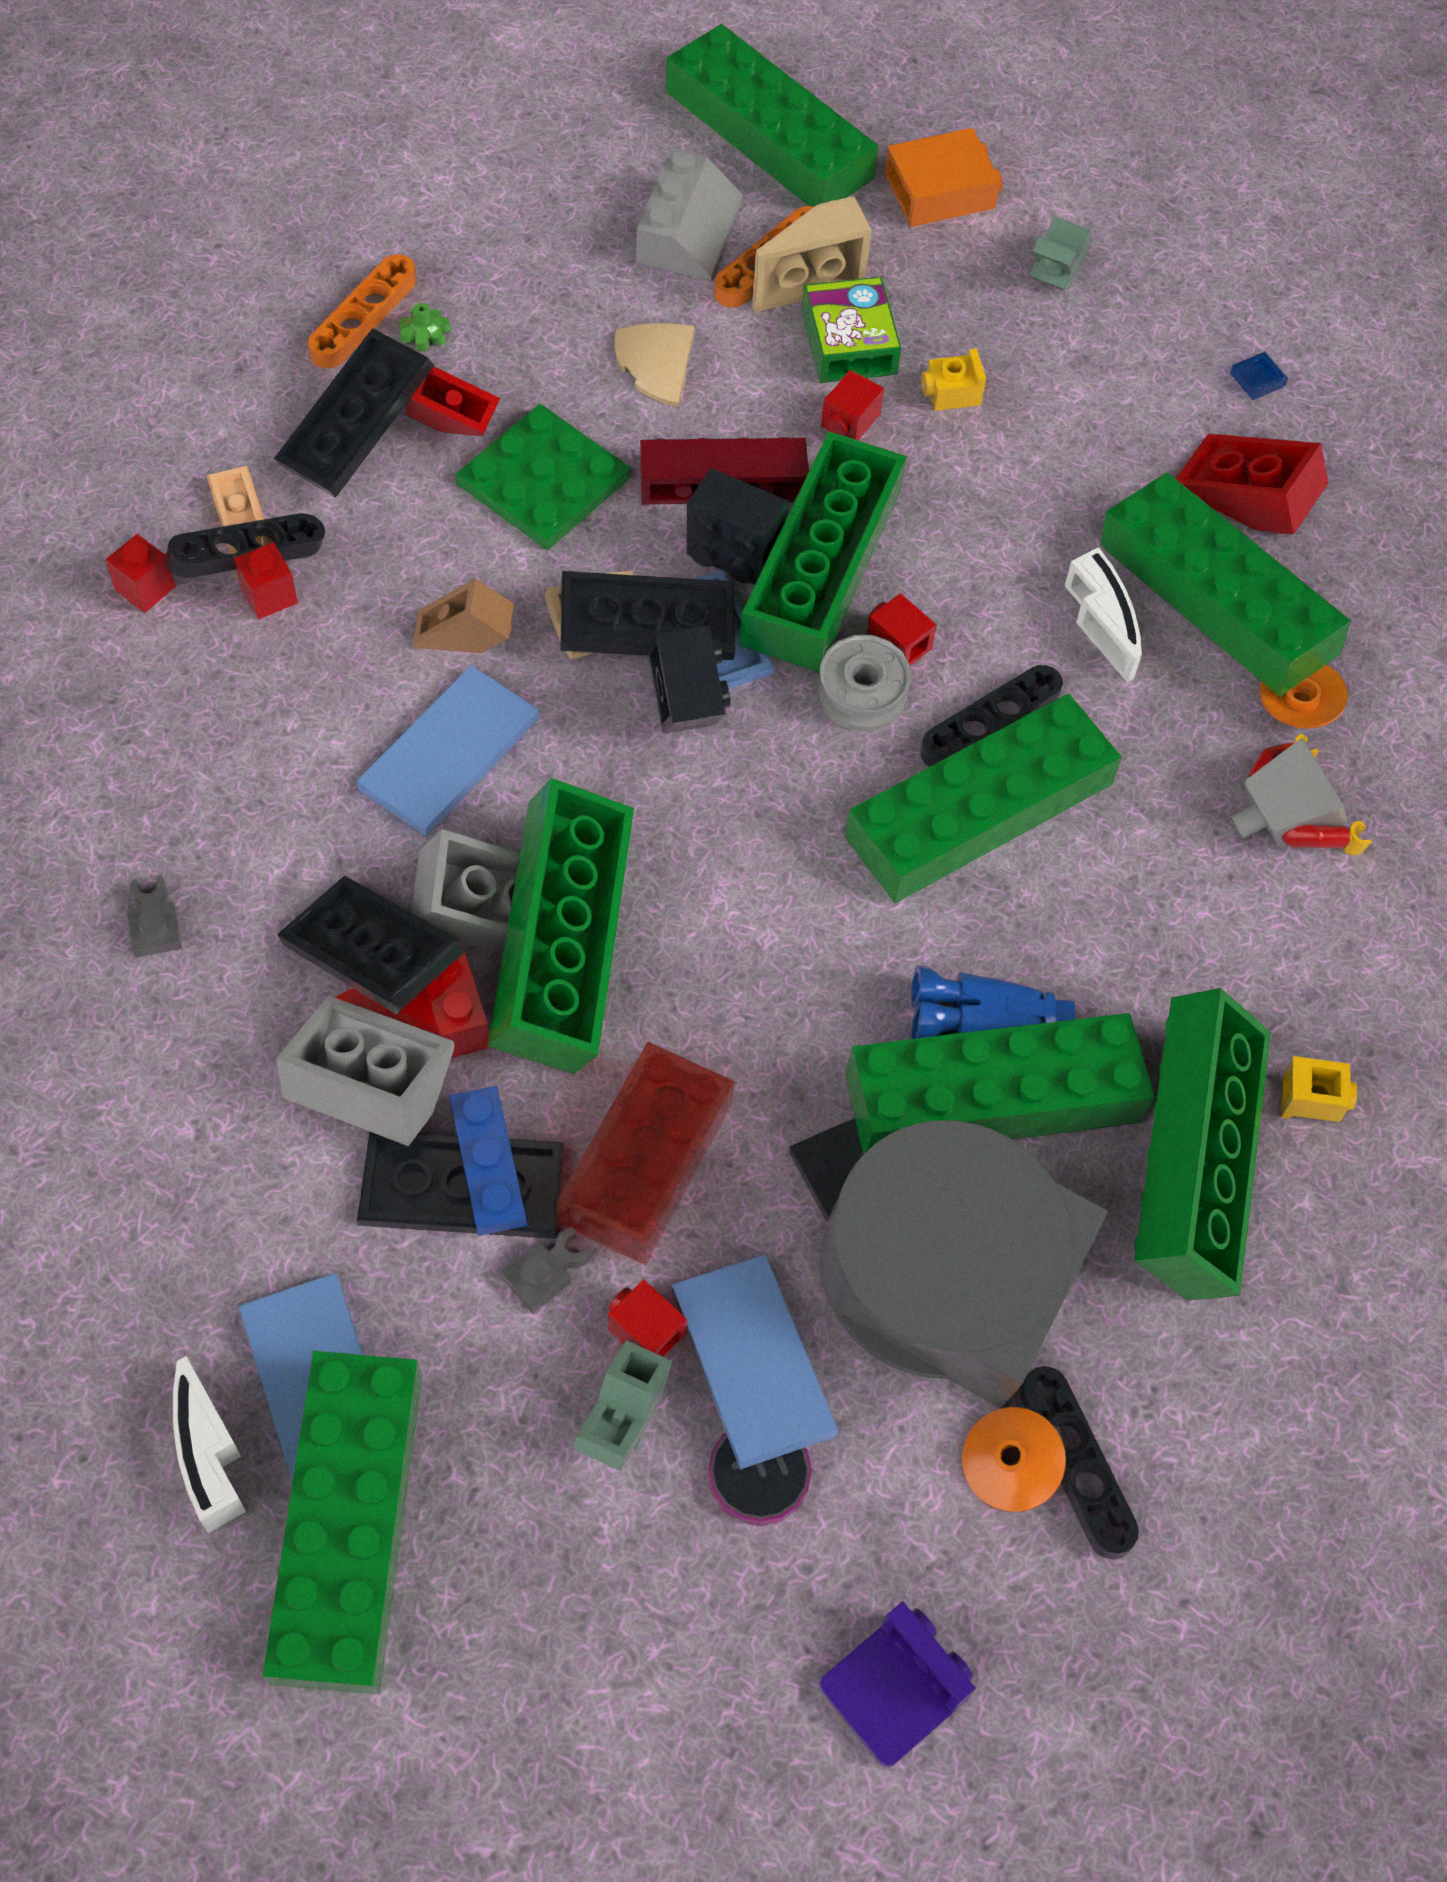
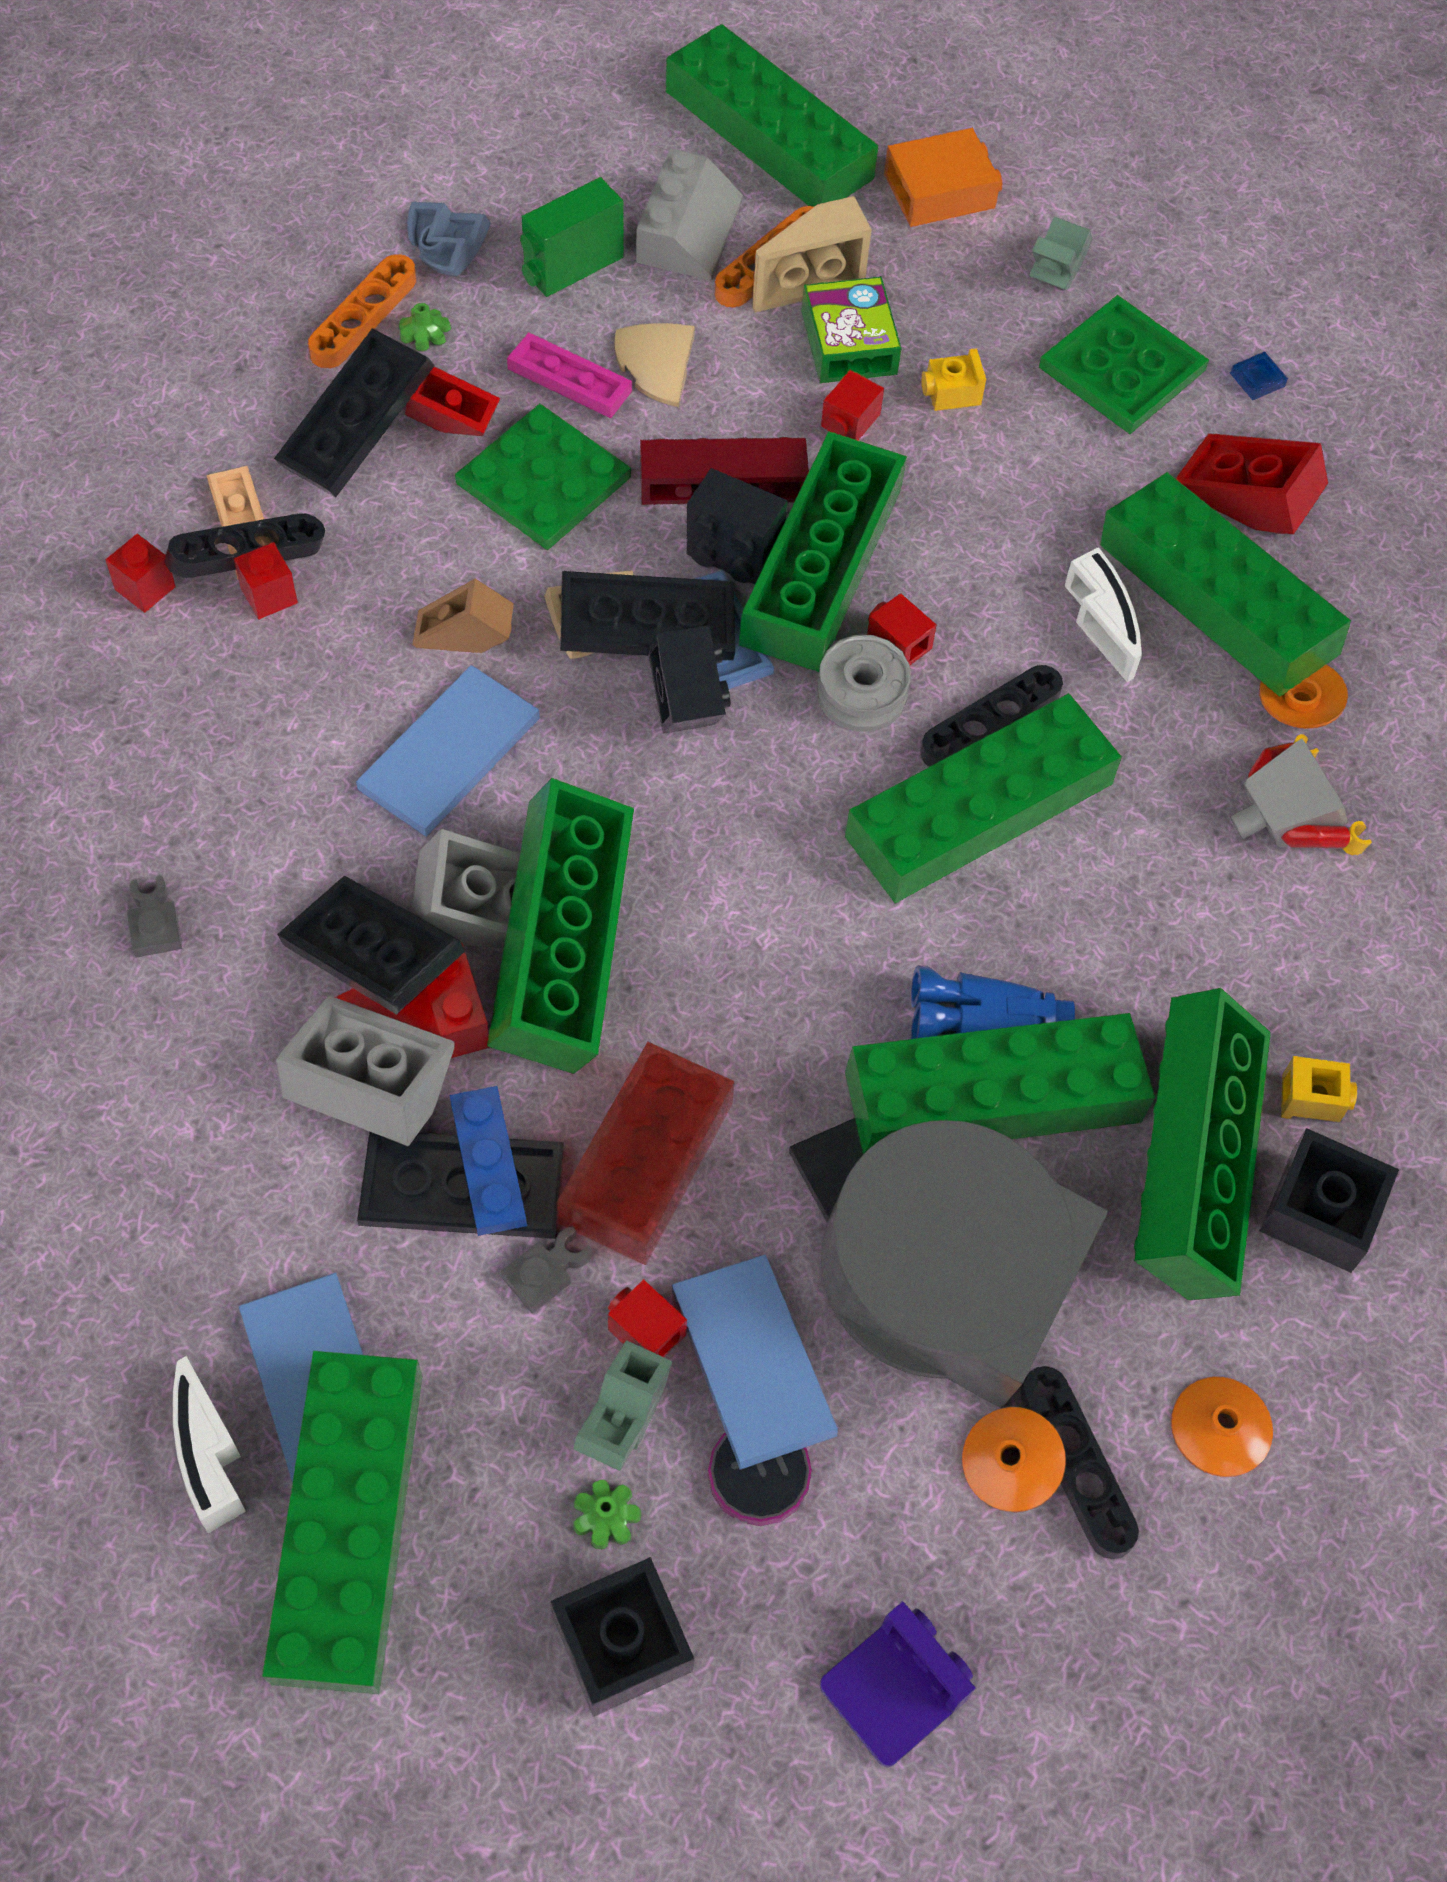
none -> sand blue brick [407,202,491,276]
none -> dark pink plate [507,332,632,418]
none -> green brick [520,177,624,297]
none -> black brick [550,1557,695,1717]
none -> bright green plant [573,1480,641,1550]
none -> green plate [1038,295,1209,434]
none -> orange dish [1171,1377,1273,1477]
none -> black brick [1259,1128,1399,1273]

